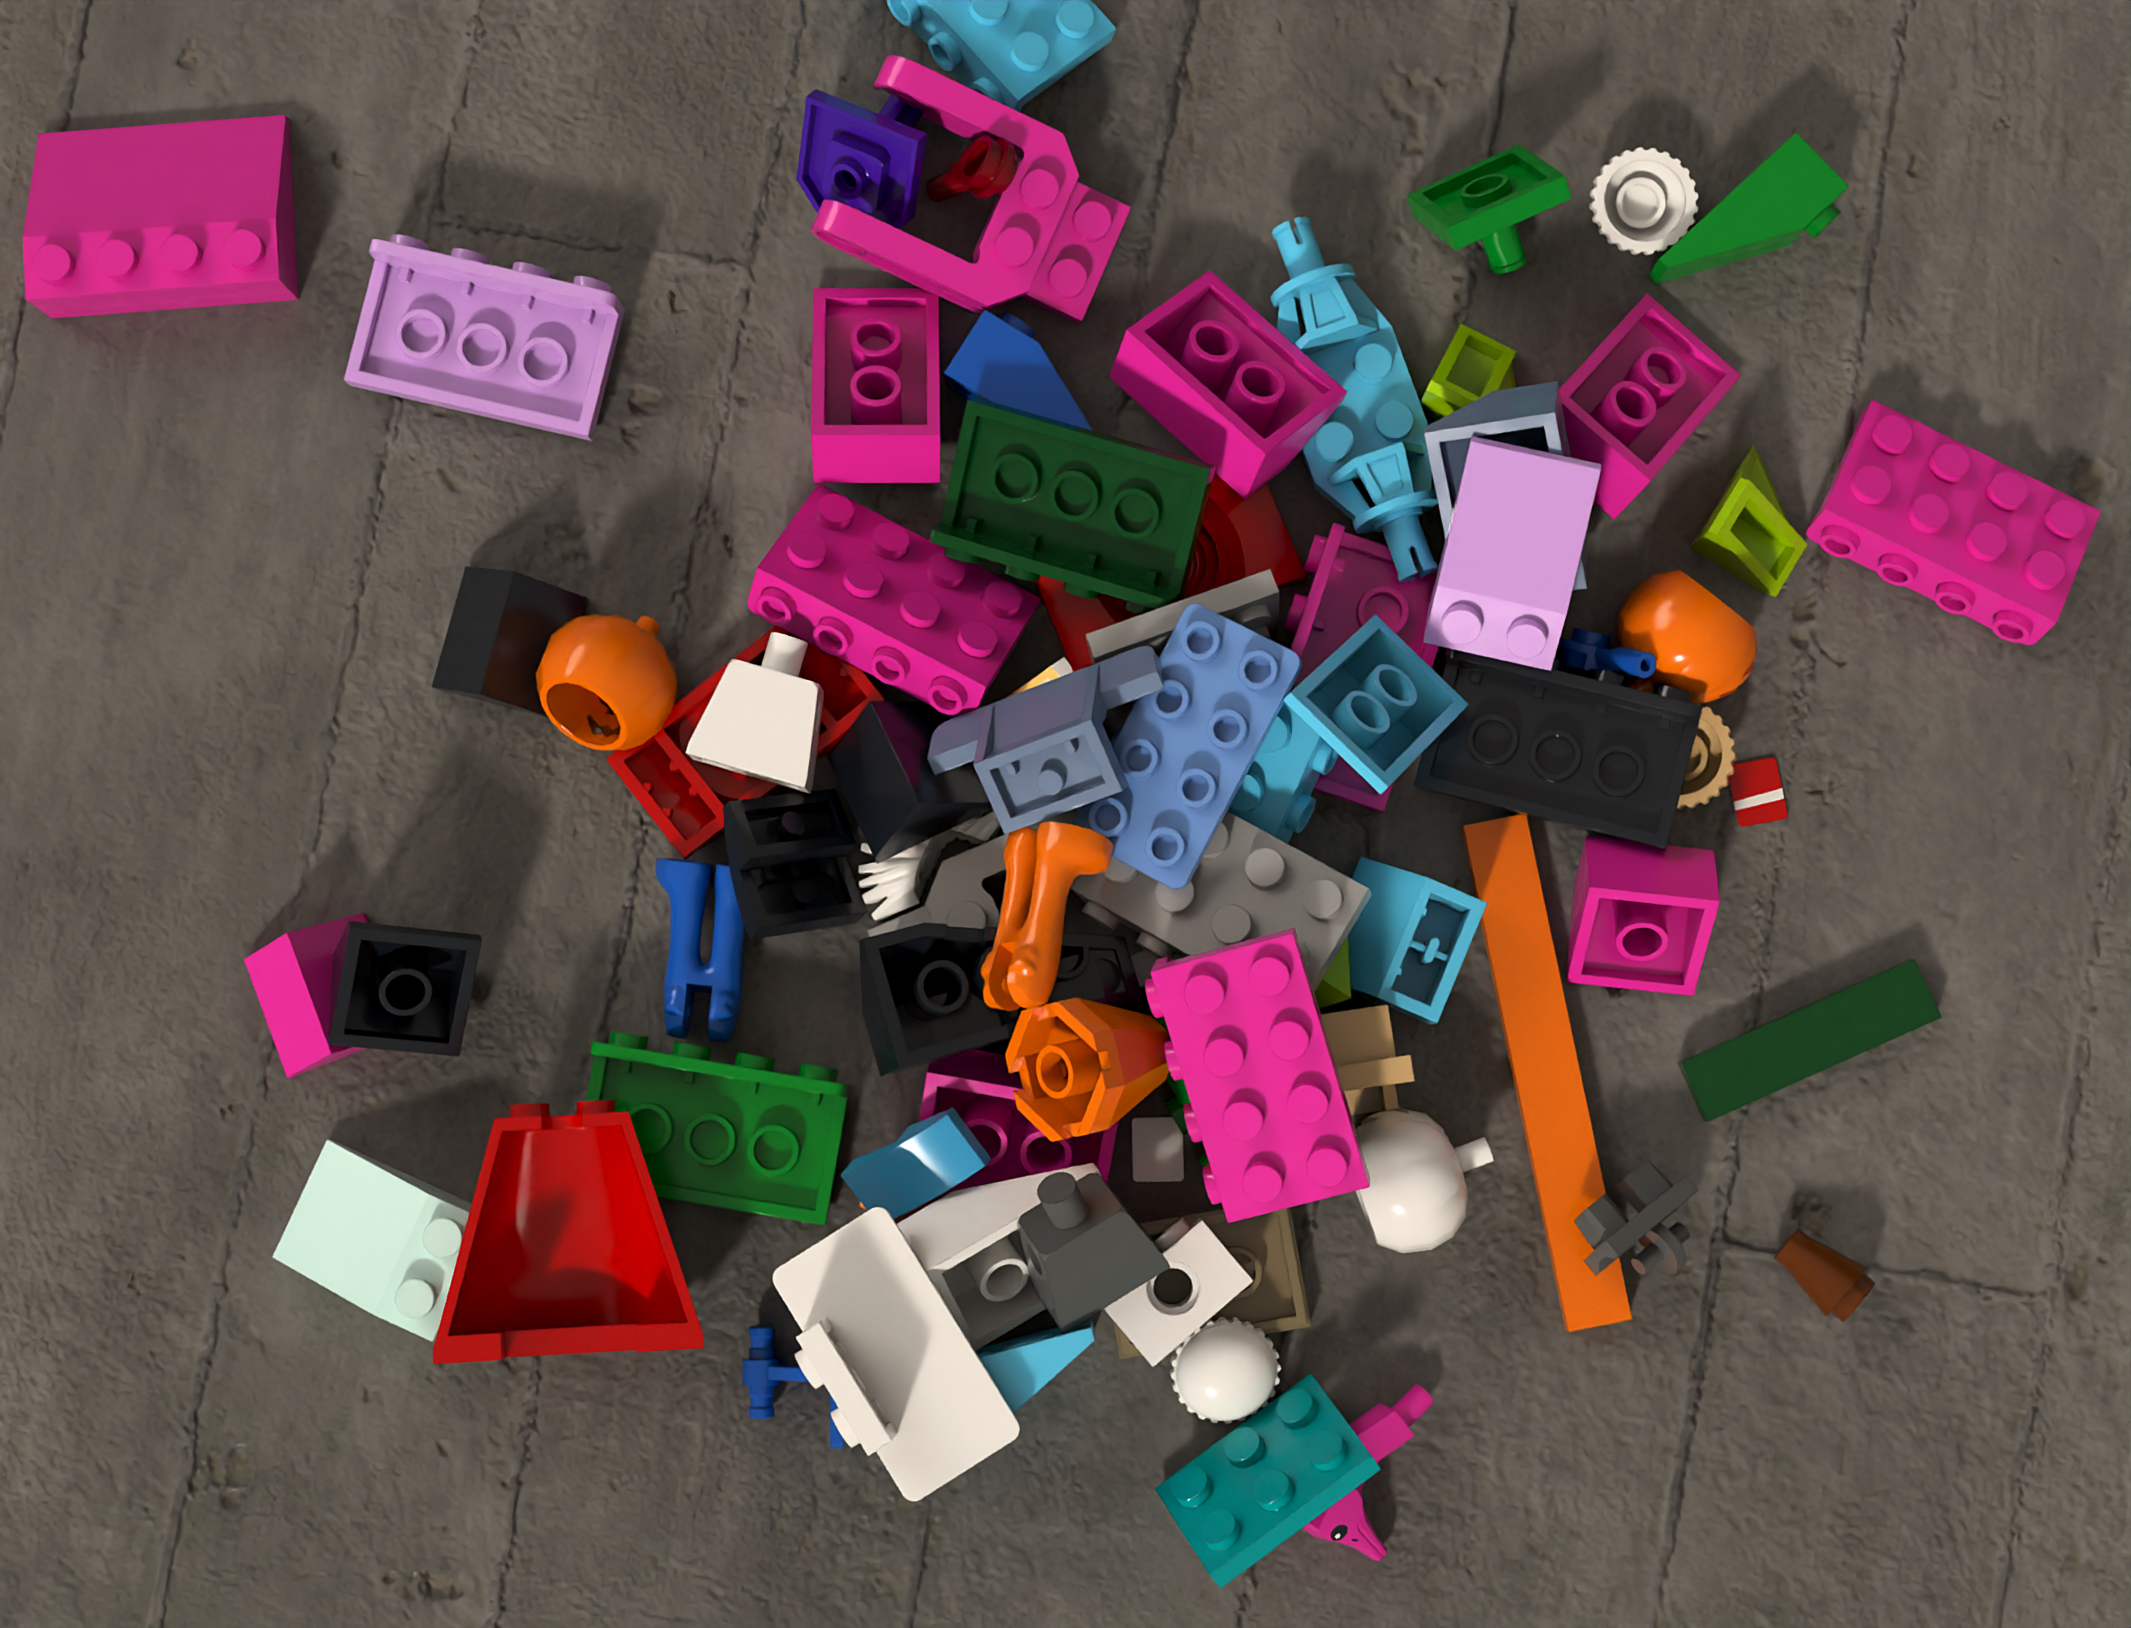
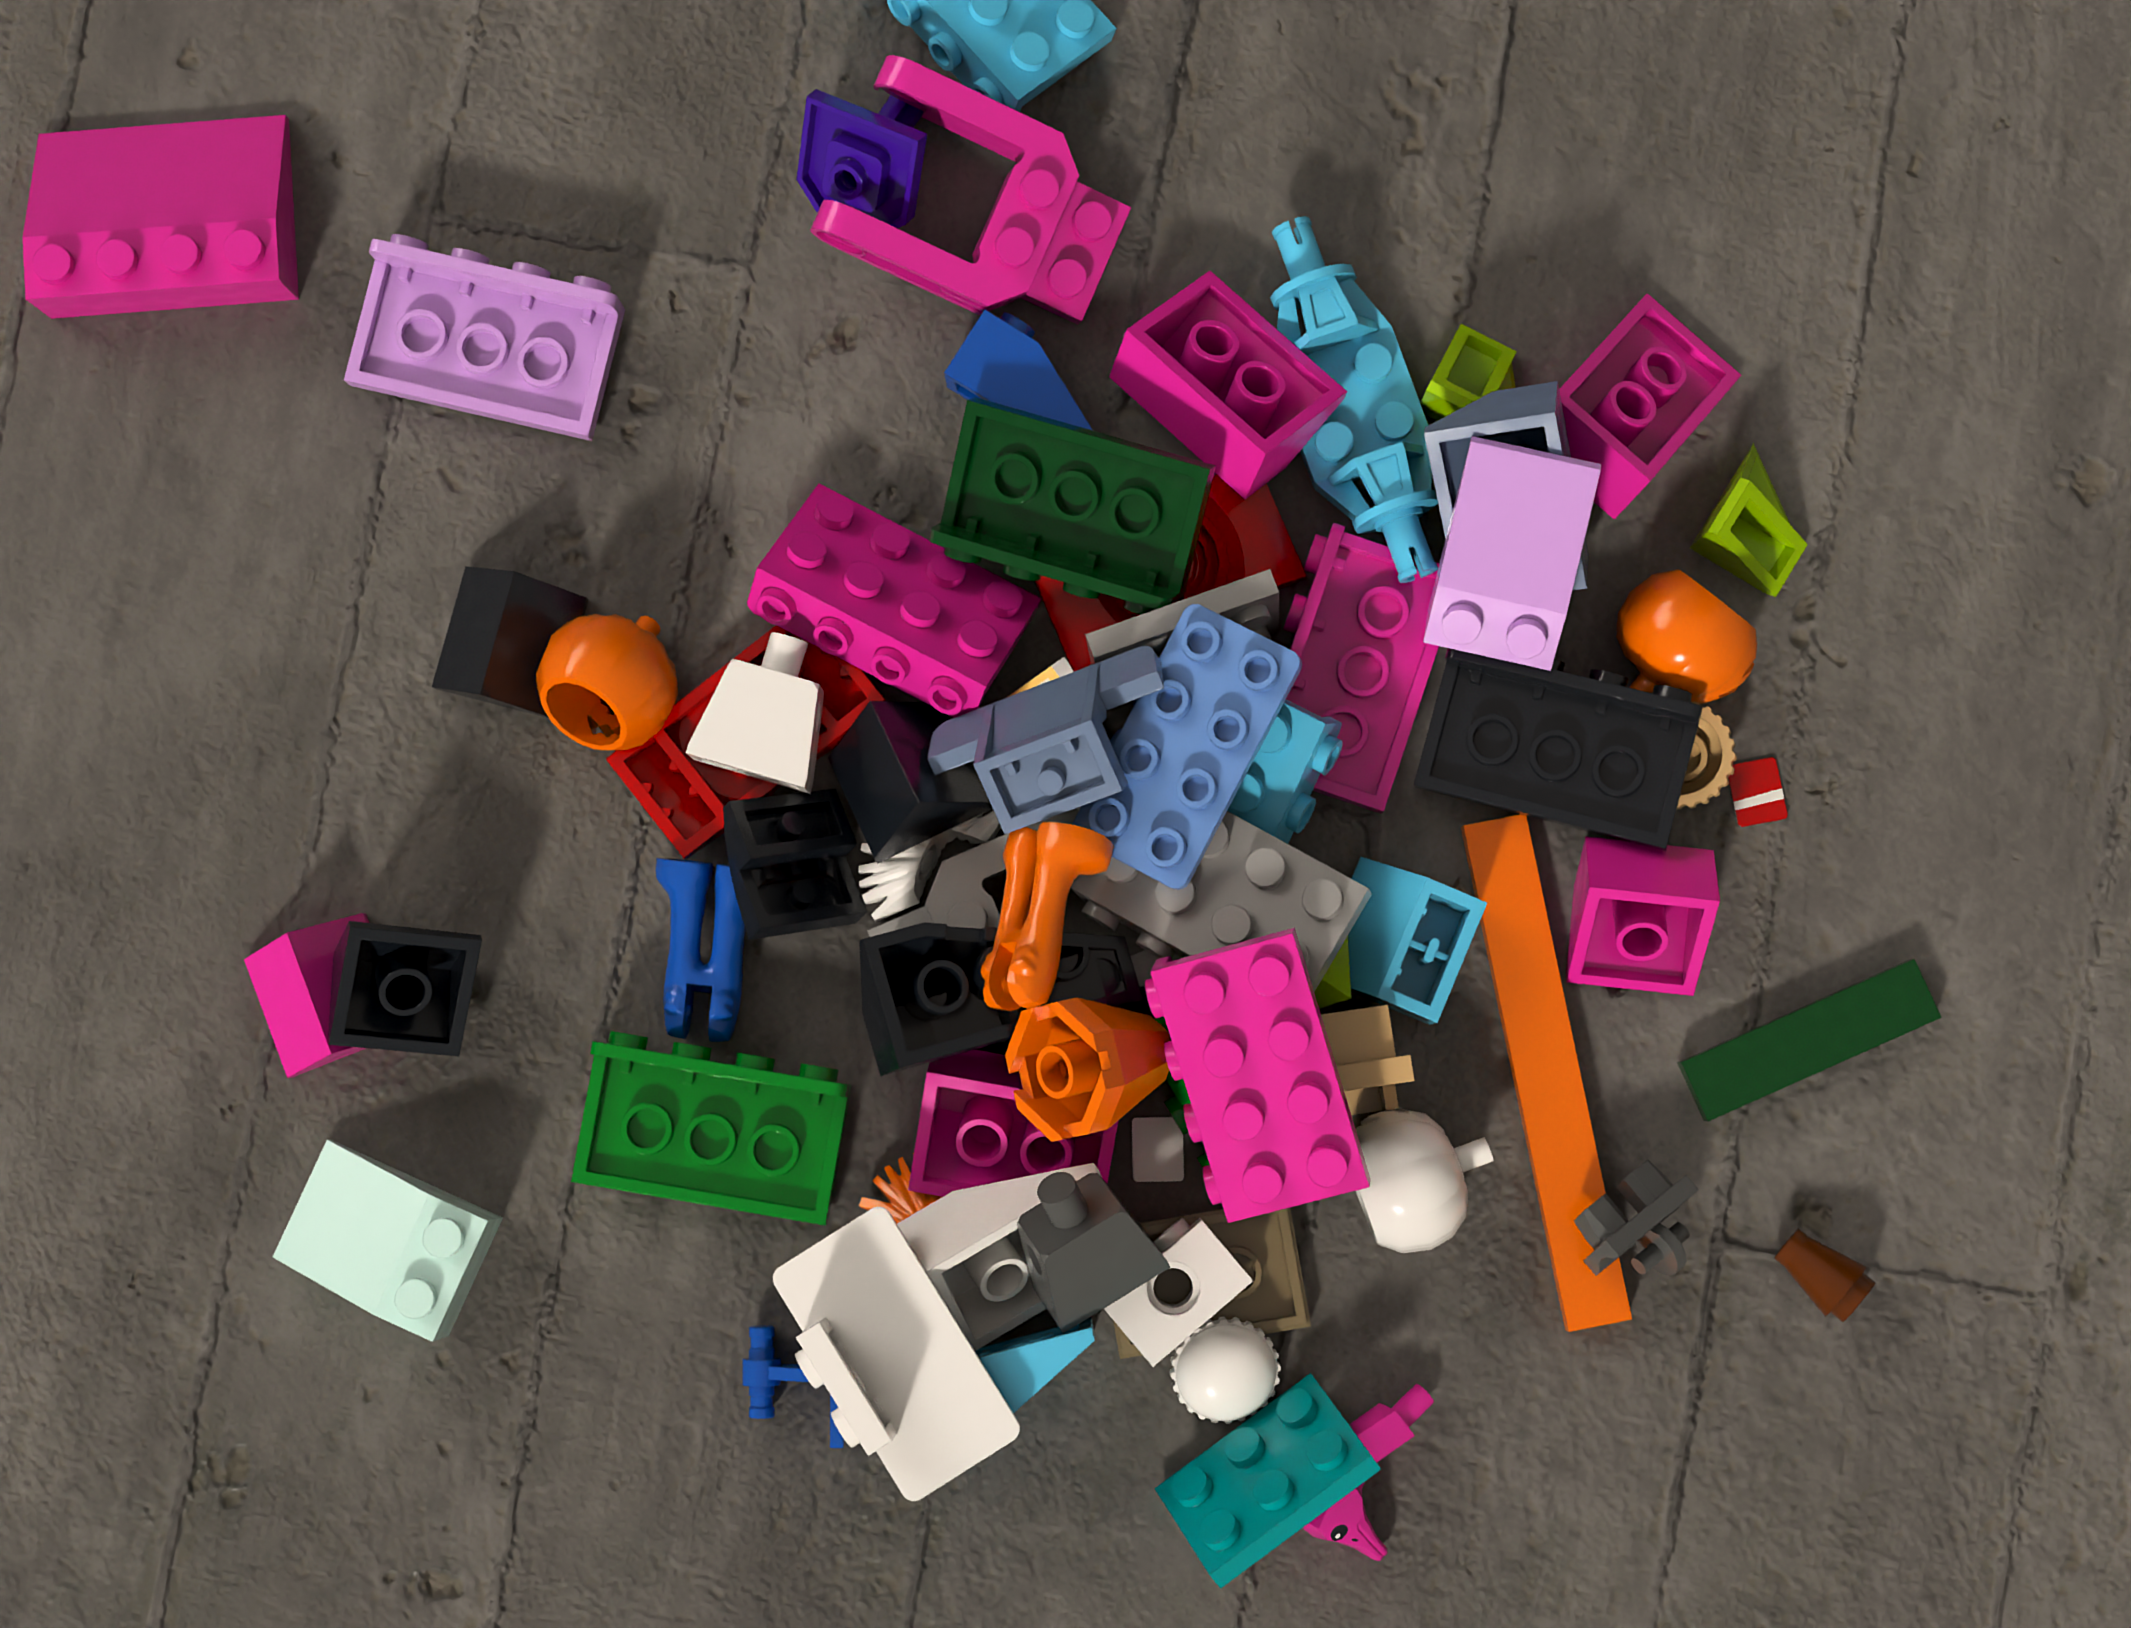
red cone [433,1100,704,1364] -> none
dark pink slope [811,288,940,483] -> none
dark azure slope [840,1107,991,1219] -> none
dark red plate [926,135,1017,202] -> none
medium azure slope [1283,614,1469,795] -> none
green tile [1406,145,1572,274] -> none
blue plate [1558,628,1656,678] -> none
white hat [1589,147,1698,255] -> none
green slope [1647,133,1849,285] -> none
dark pink bracket [1806,399,2101,645] -> none

